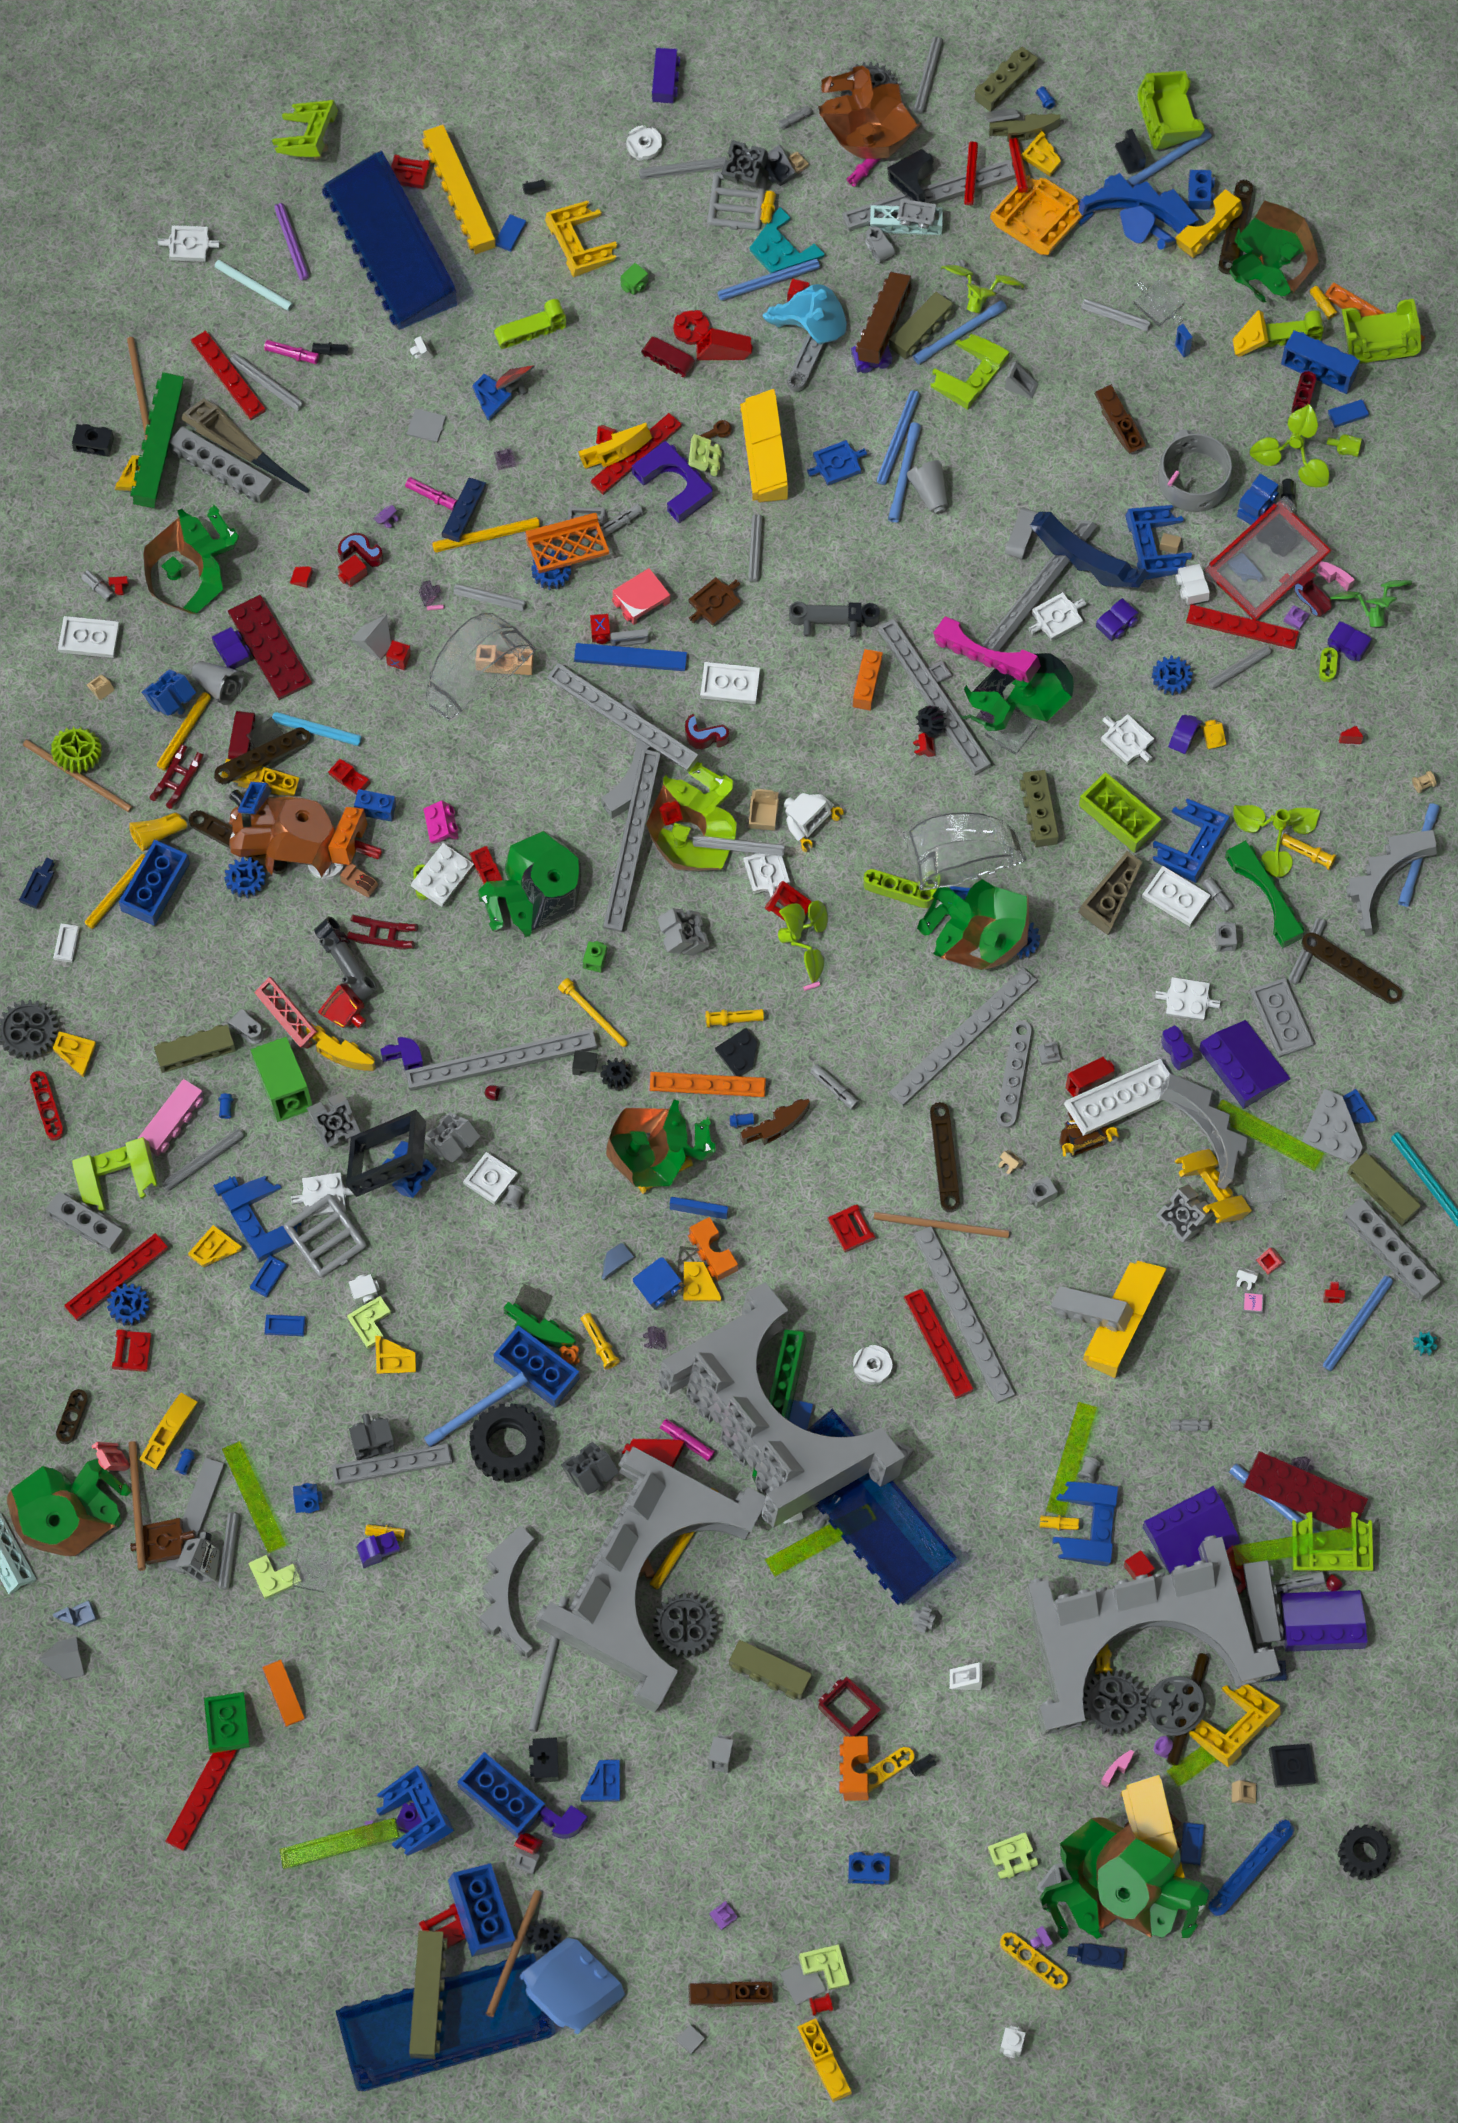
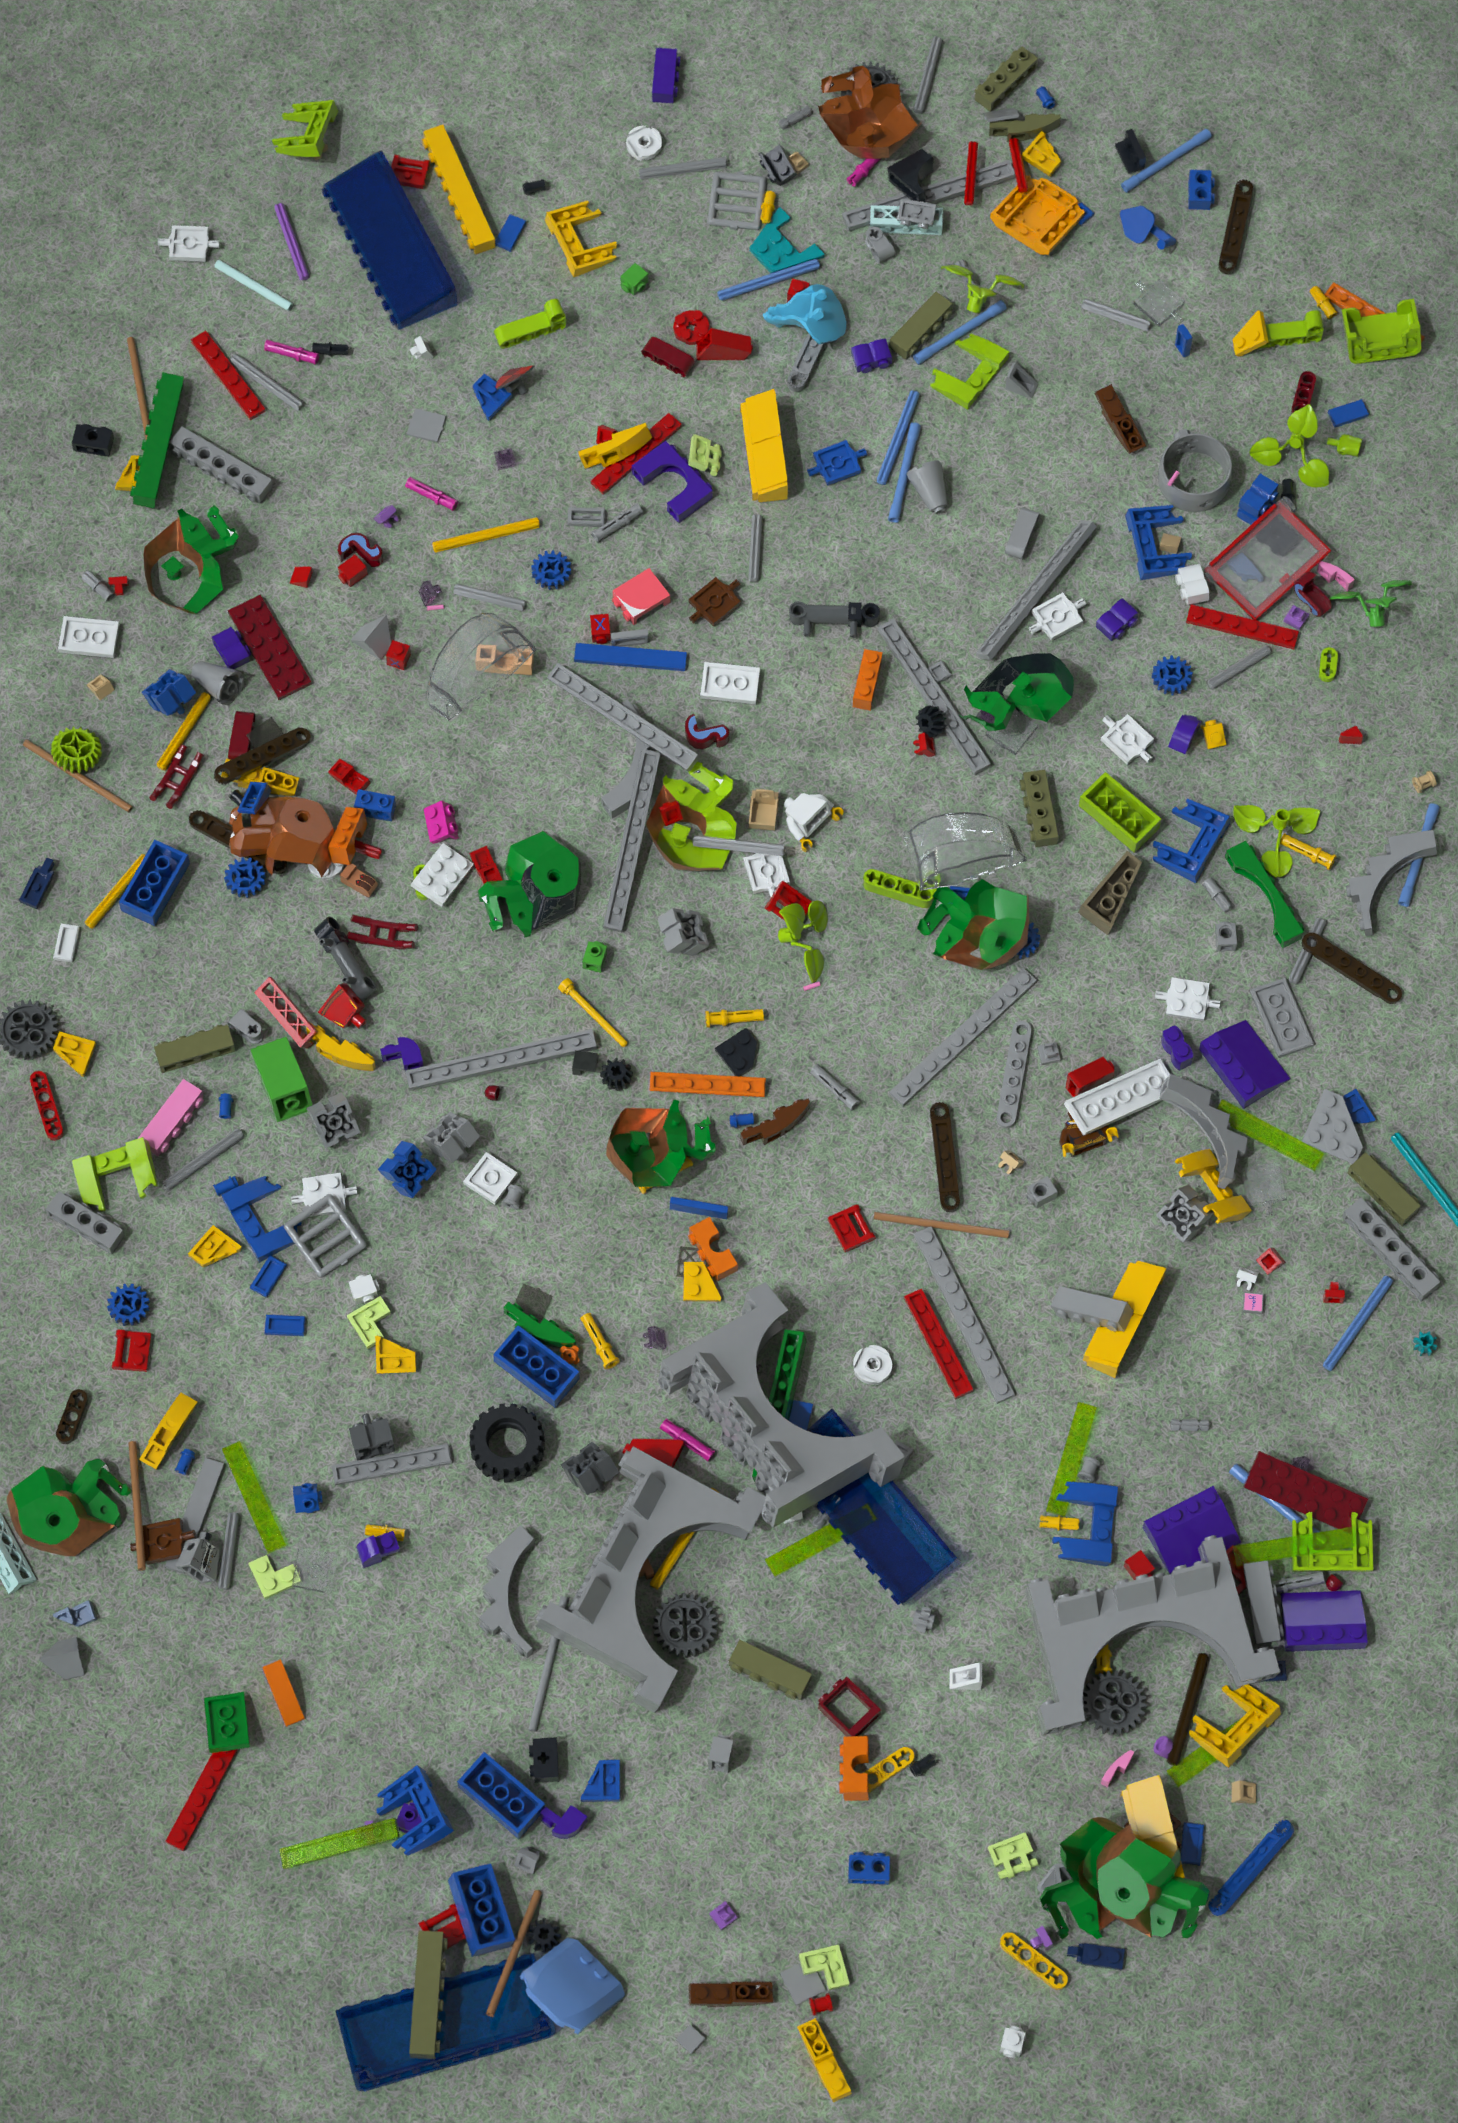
red plate [64,1233,168,1321] -> none
coral plate [92,1442,130,1471] -> none
yellow piece [129,812,187,851] -> none
dark tan plate [182,398,309,493] -> none
medium azure axle [272,712,362,746] -> none
black window [346,1110,426,1197] -> none
medium blue piece [424,1372,529,1447] -> none
dark blue plate [442,477,486,542] -> none
red slope [514,1832,543,1855] -> none
orange fence [525,512,609,573] -> none
sand blue slope [602,1243,634,1280] -> none
blue bracket [633,1257,685,1310] -> none
reddish brown plate [699,420,732,439] -> none
dark grey brick [721,140,769,188] -> none
reddish brown brick [856,272,912,364] -> none
dark pink arch [933,616,1041,683] -> none
dark blue arch [1030,512,1149,588] -> none
blue arch [1078,173,1199,234] -> none
lime windscreen [1137,71,1205,150] -> none
white plate [1142,866,1211,927] -> none
dark grey wedge [1145,1676,1206,1736] -> none
yellow arch [1175,189,1243,258] -> none
green piece [1230,200,1318,303] -> none
black plate [1269,1743,1316,1788] -> none
blue brick [1281,330,1360,394] -> none
dark purple brick [1327,621,1371,661] -> none
black tyre [1338,1825,1392,1880] -> none

